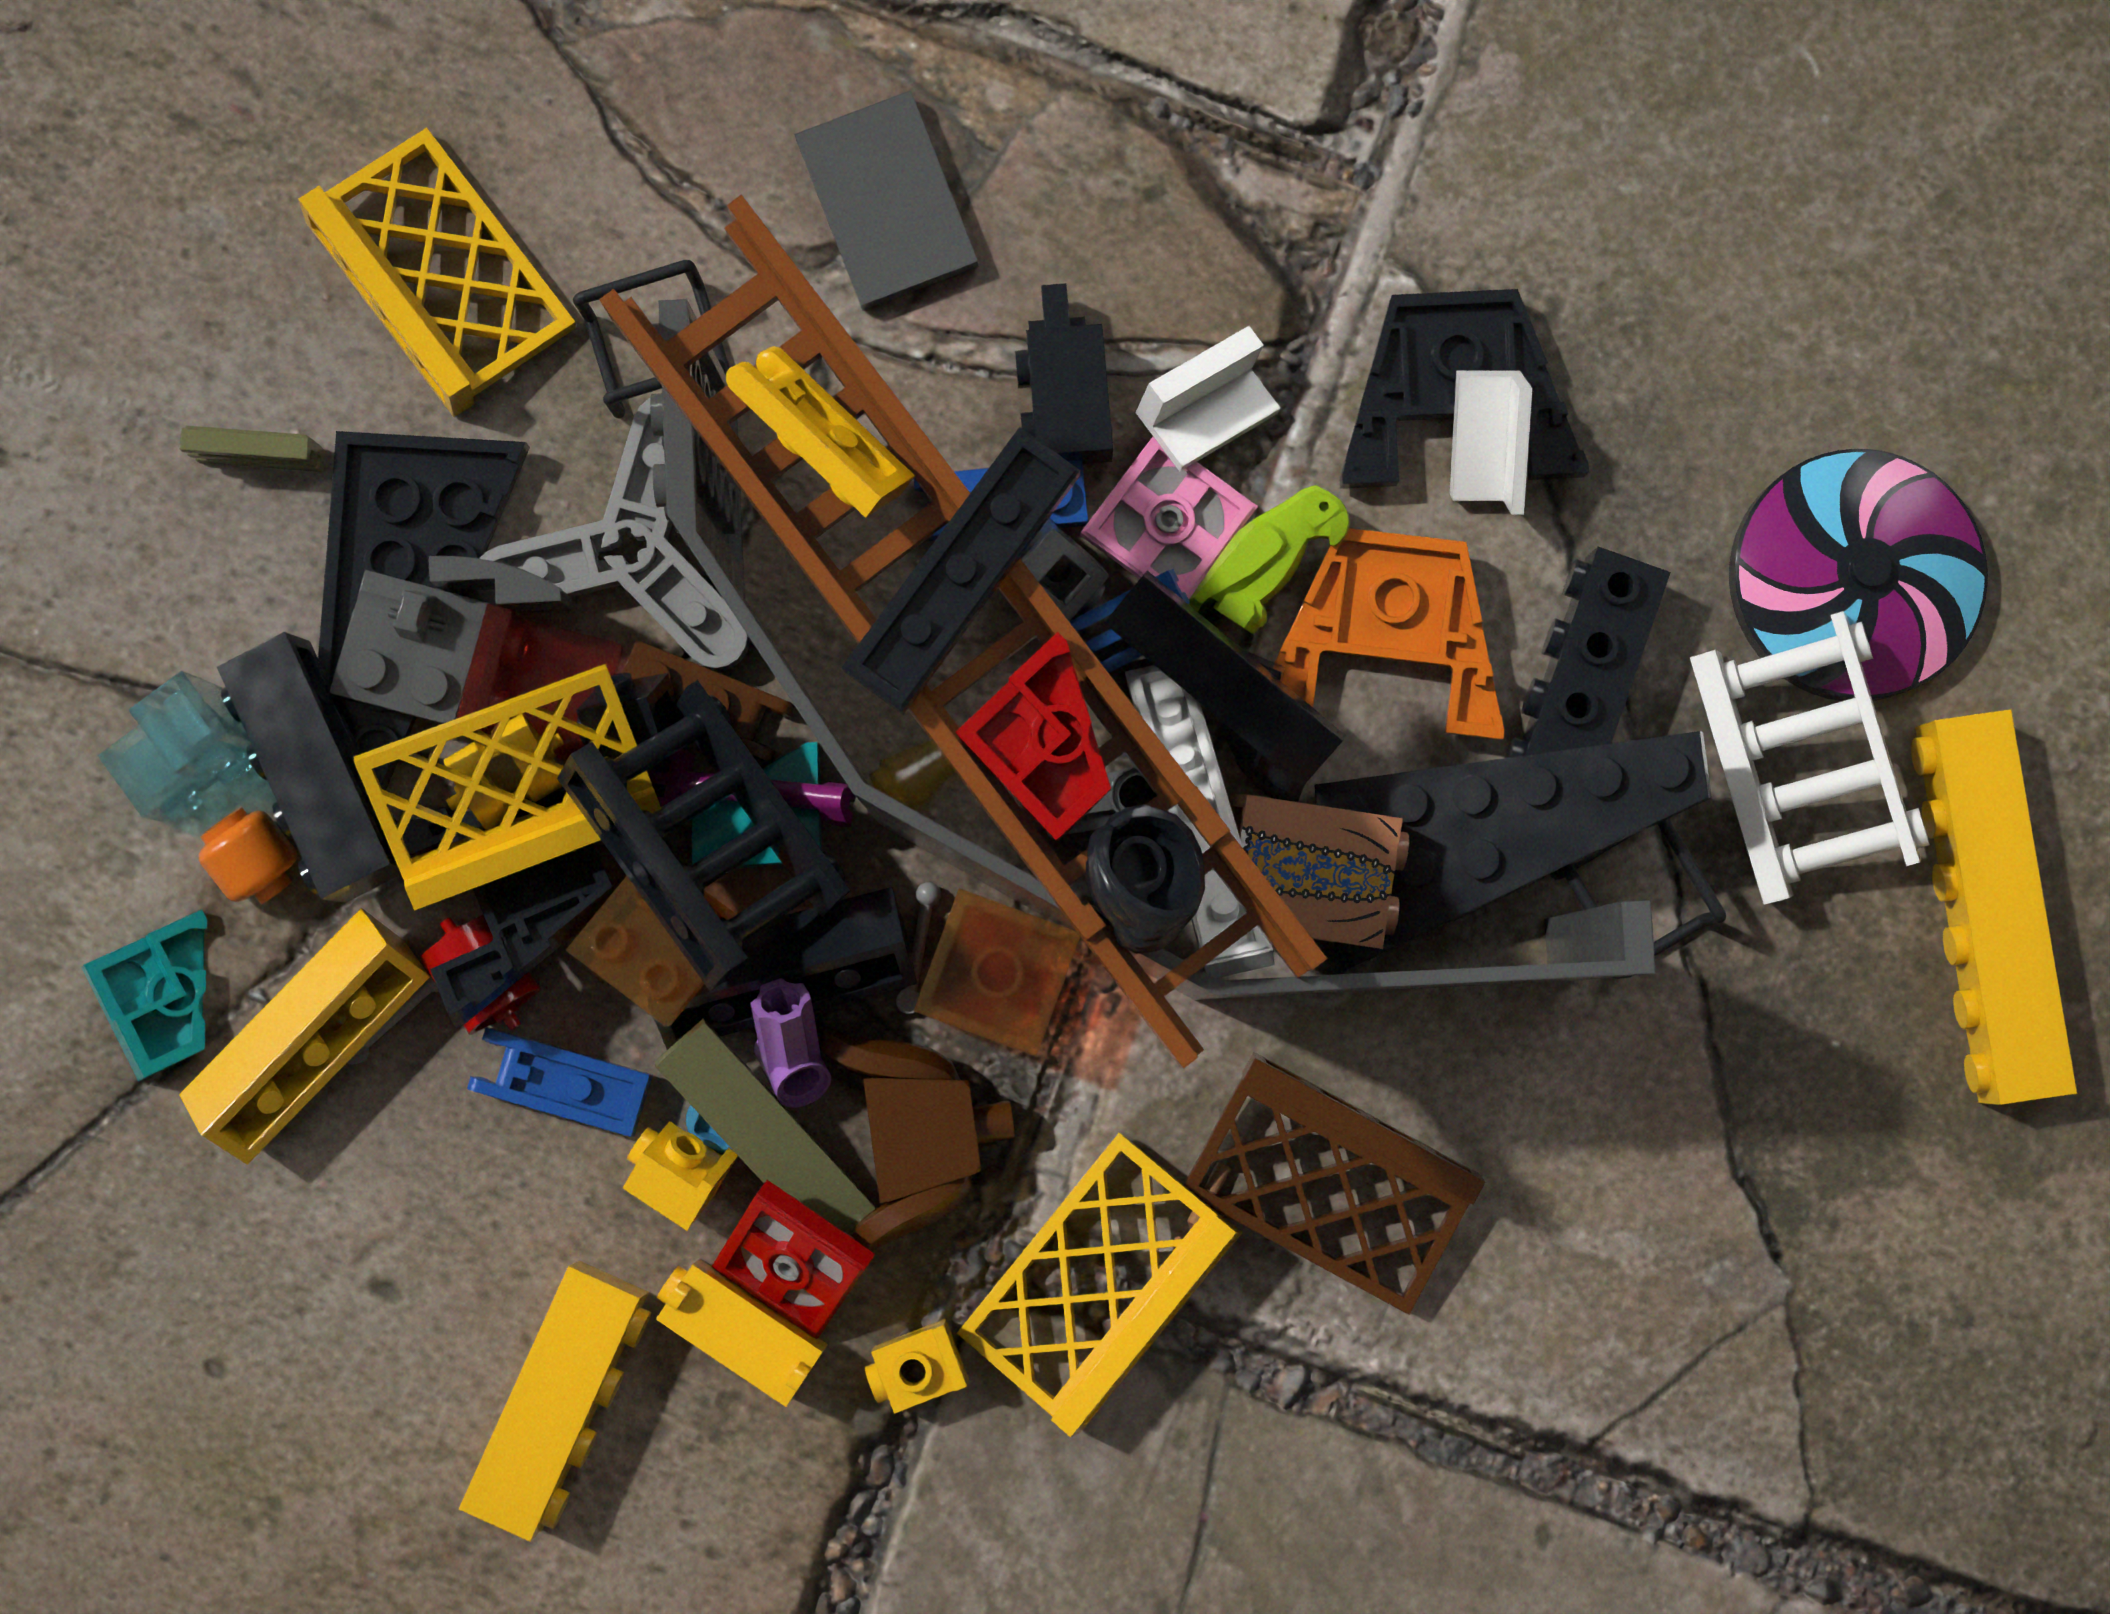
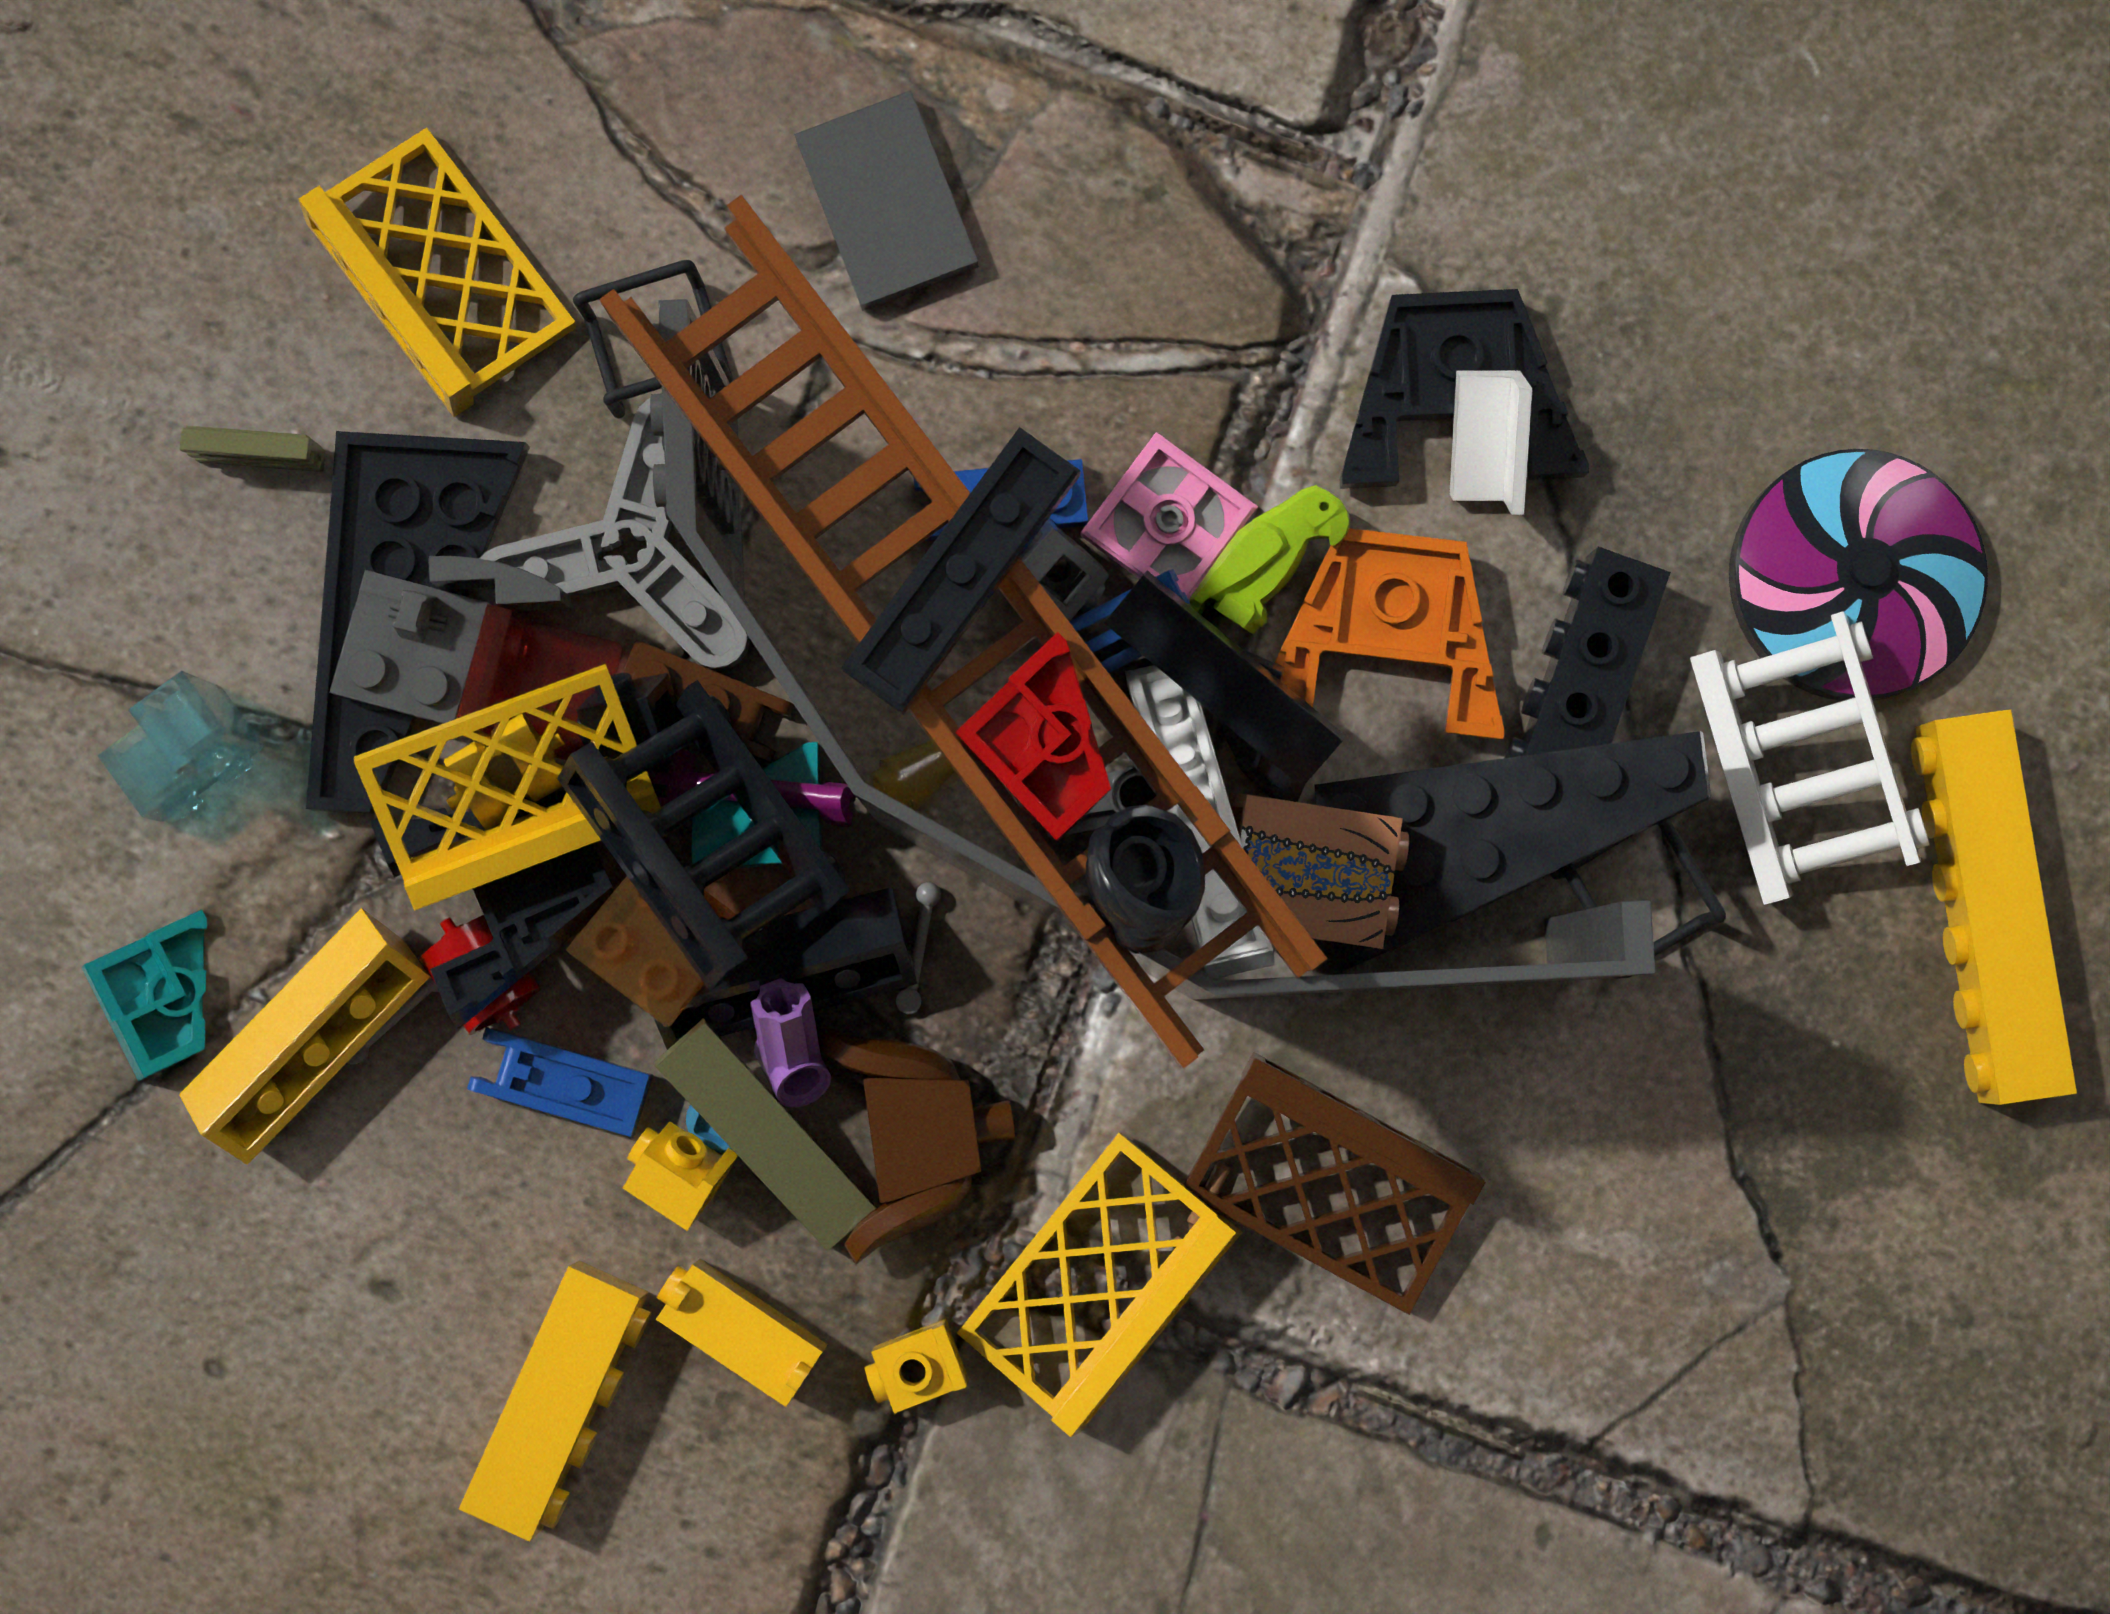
orange head [198,806,297,904] -> none
black brick [217,632,401,903] -> none
red piece [711,1179,875,1339] -> none
yellow hinge [726,346,915,518] -> none
clear orange brick [914,888,1081,1056] -> none
black hinge [1015,283,1113,464] -> none
white panel [1135,326,1281,472] -> none

